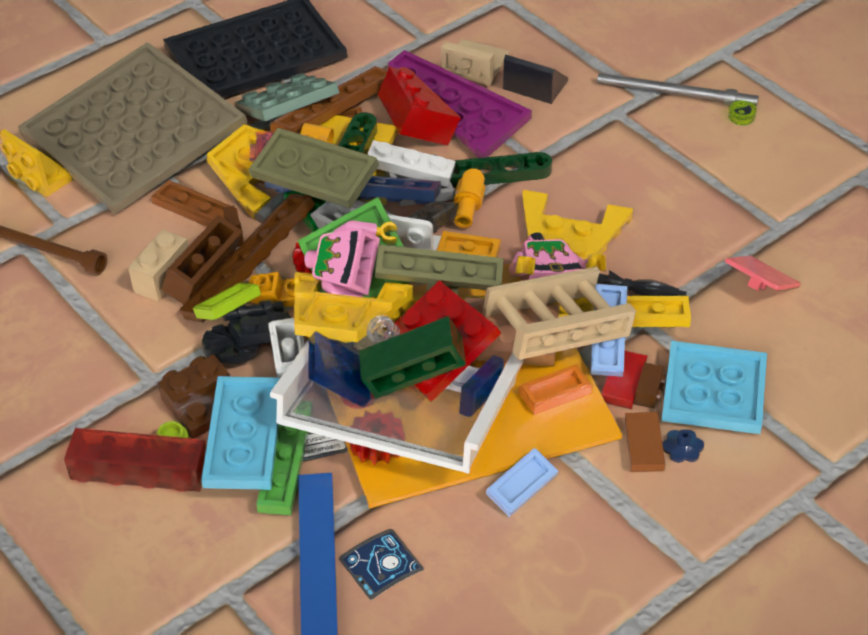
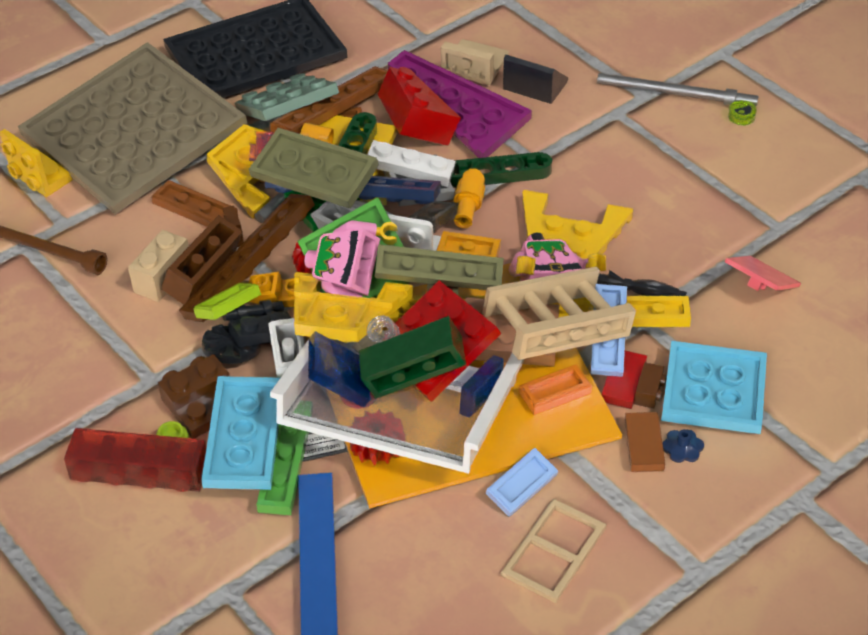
sticker [339,529,424,600] -> none
none -> tan window [500,499,607,603]

